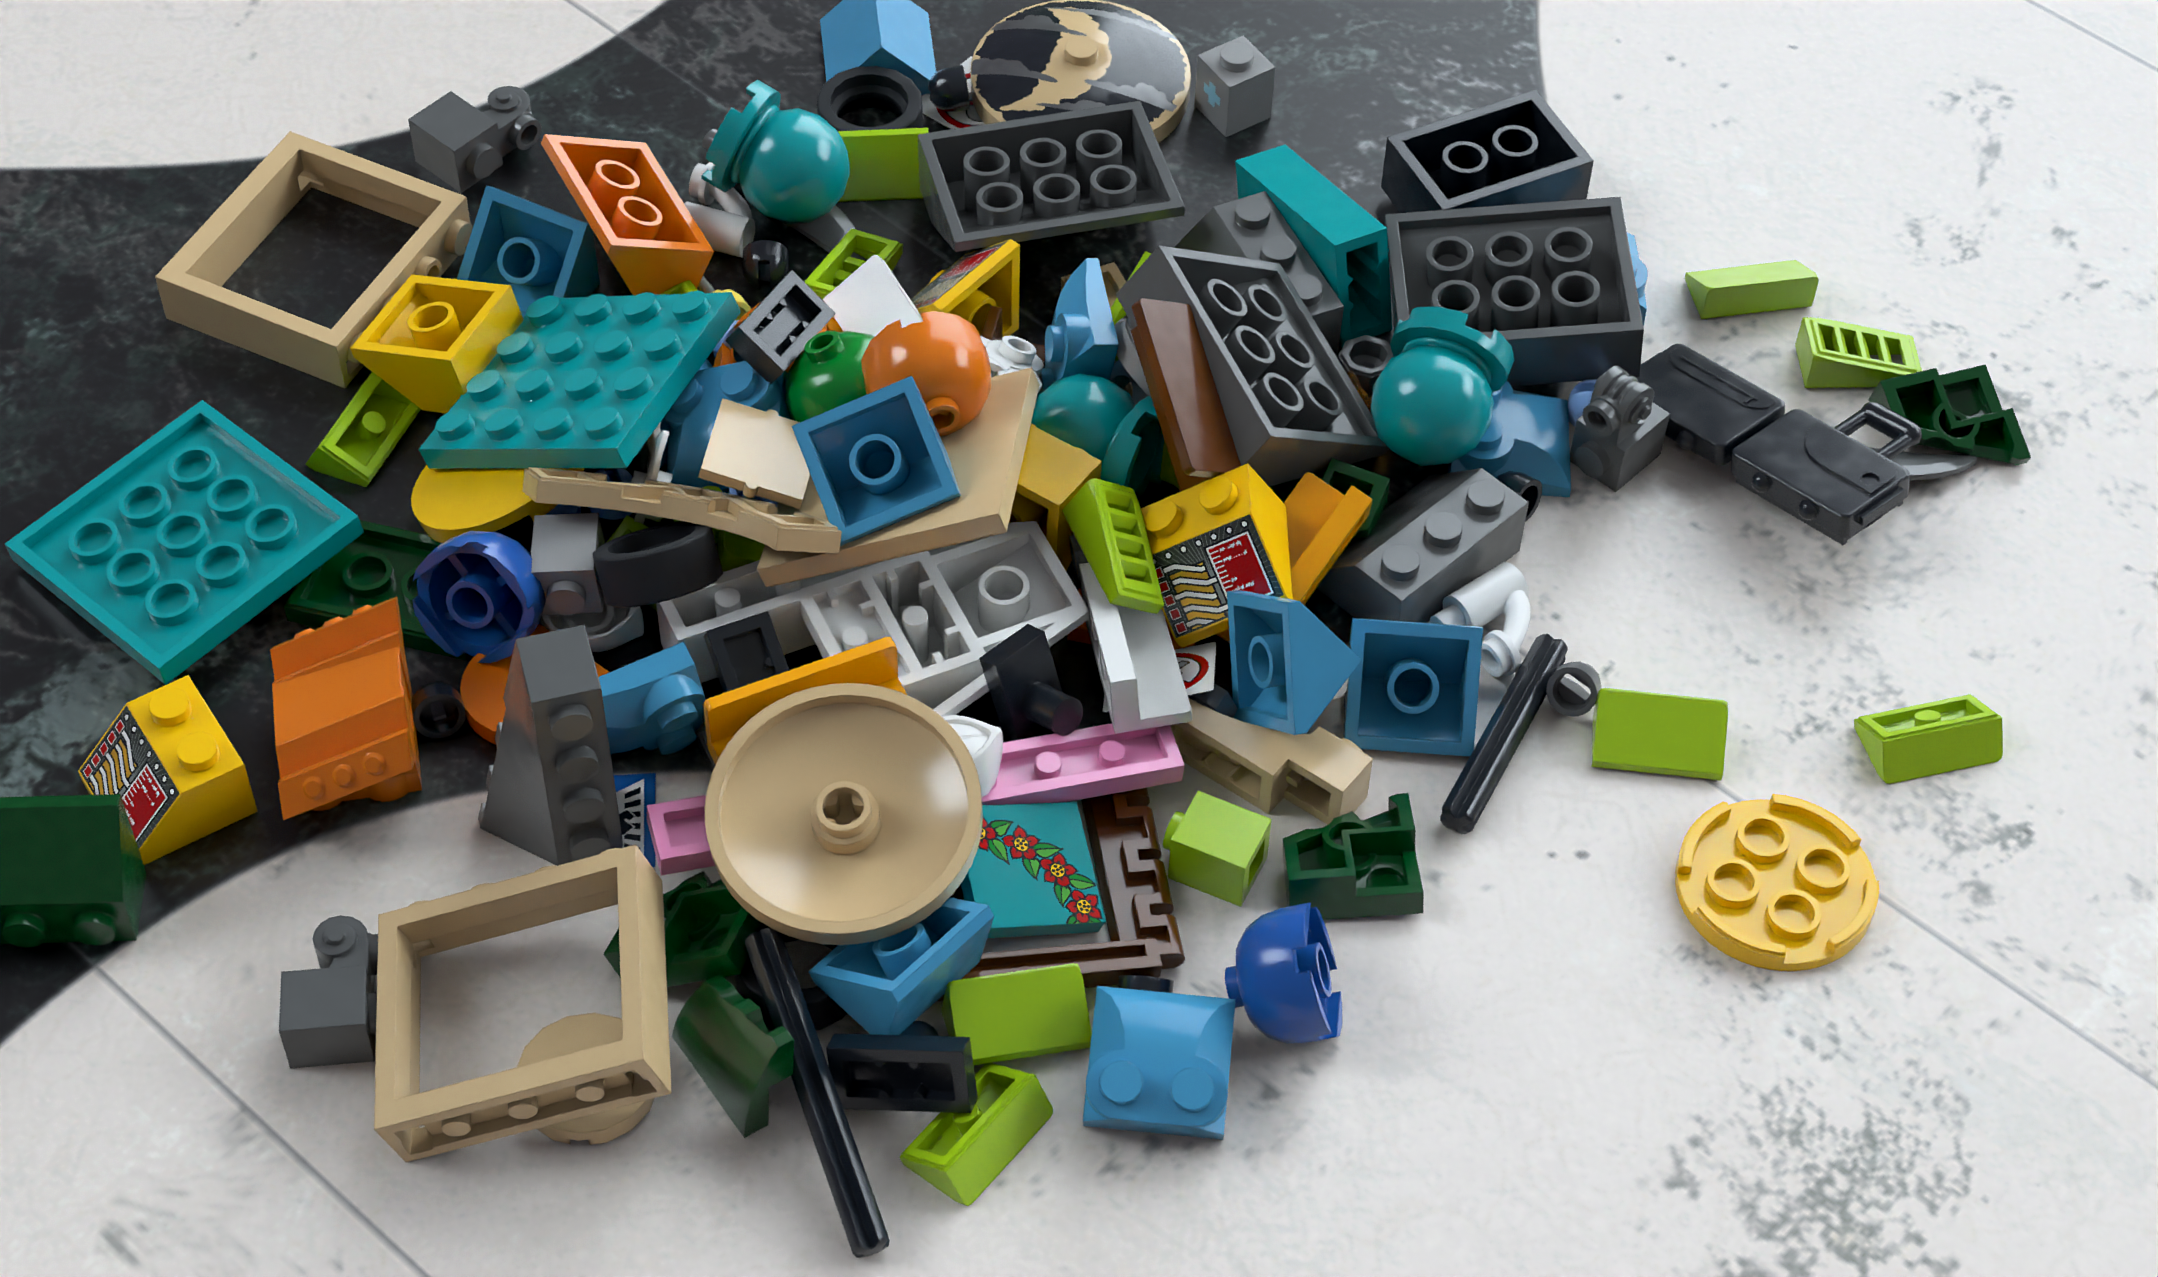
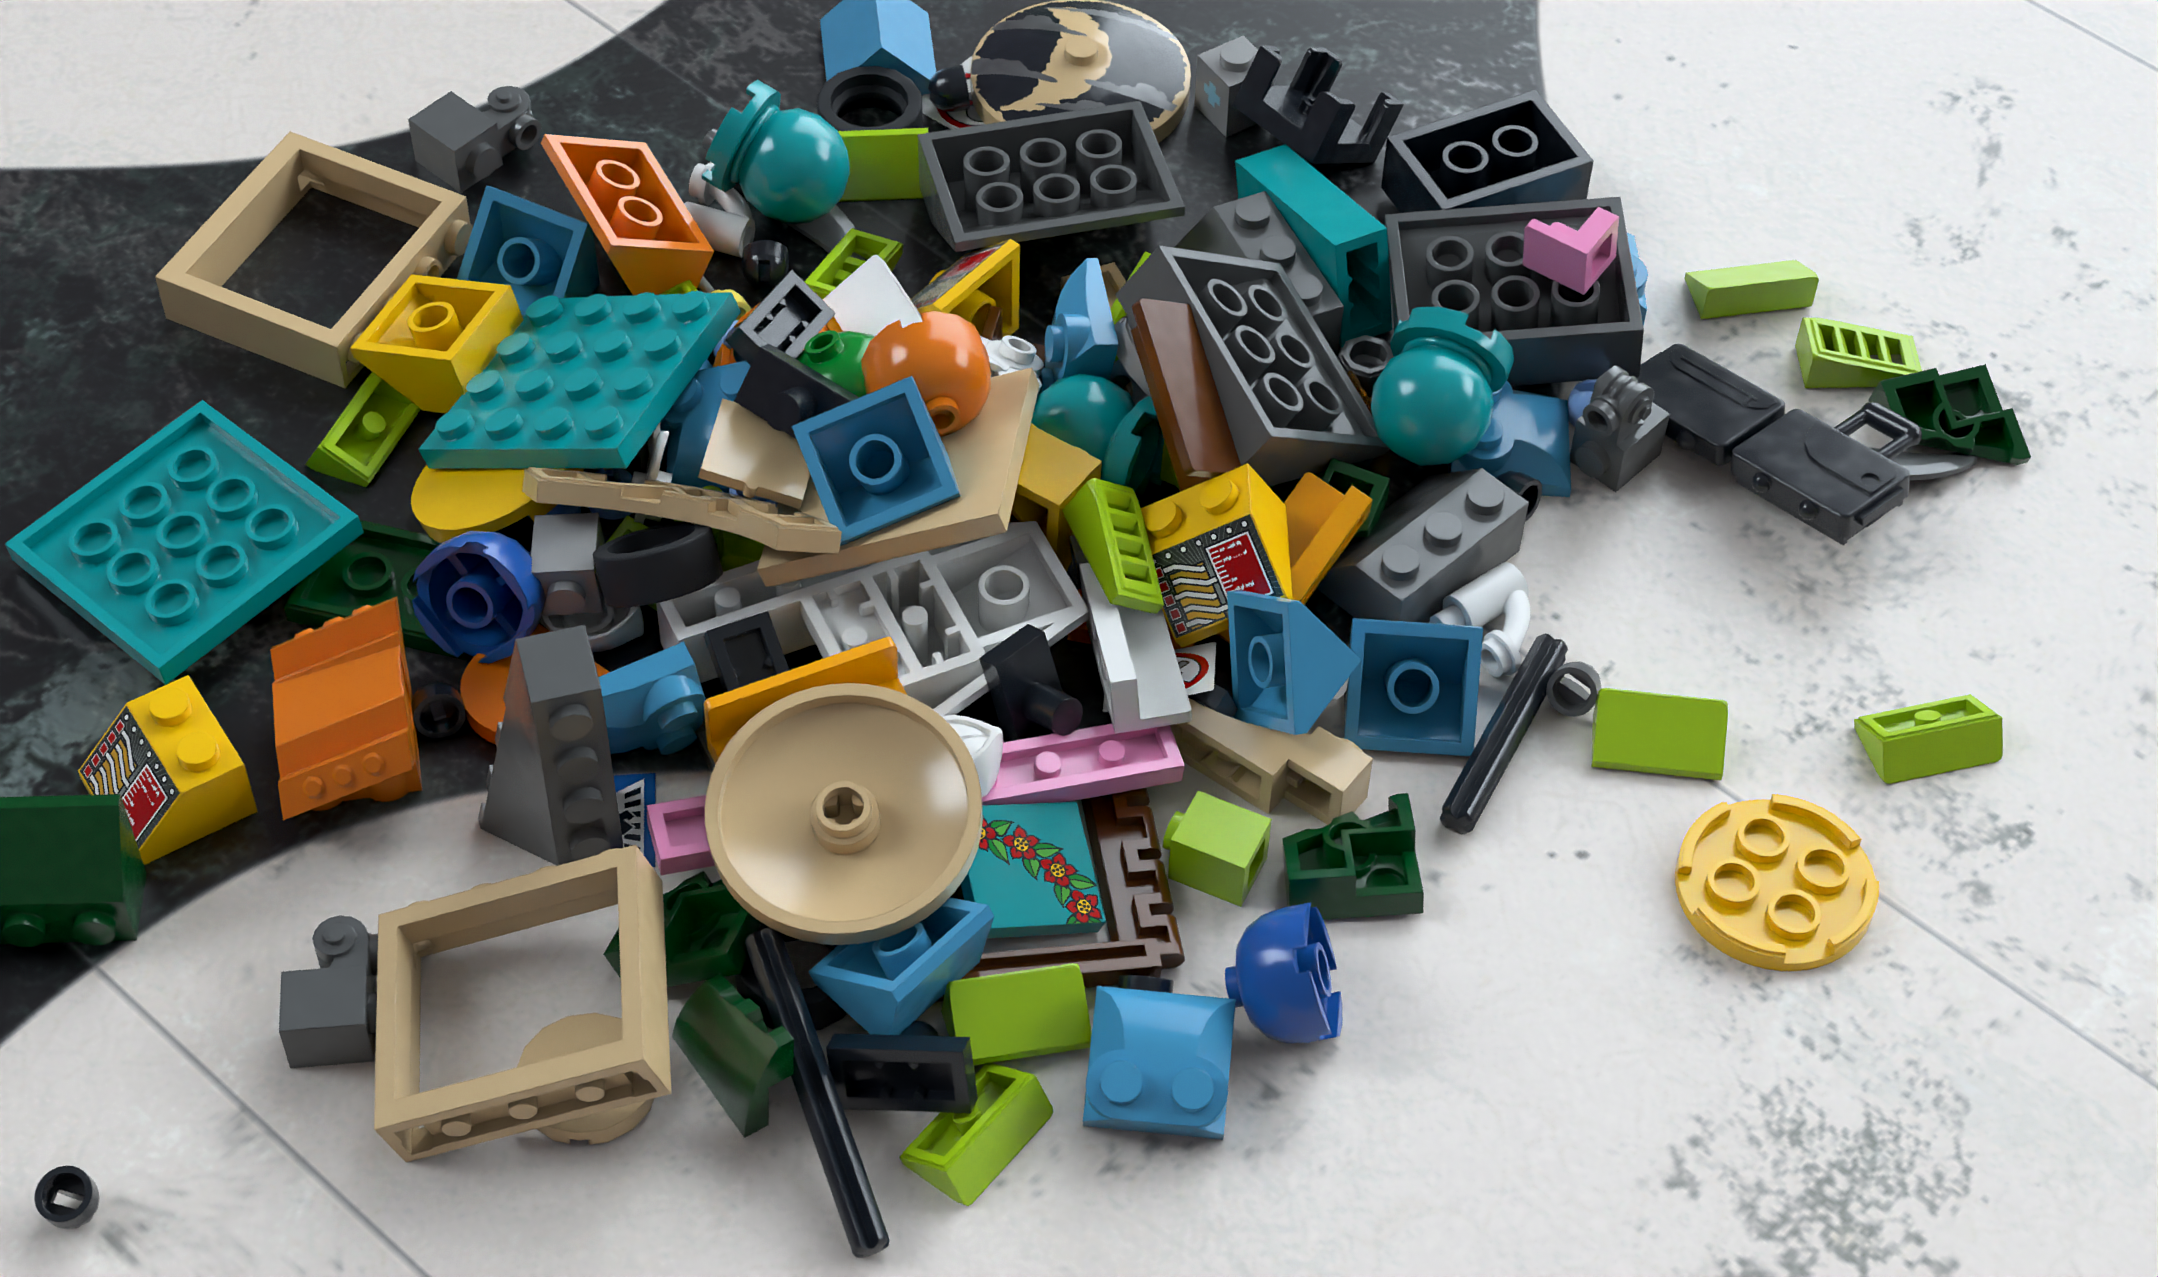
none -> black hinge [34,1166,100,1228]
none -> black tile [734,344,859,439]
none -> black panel [1232,45,1404,164]
none -> bright pink panel [1523,207,1619,295]

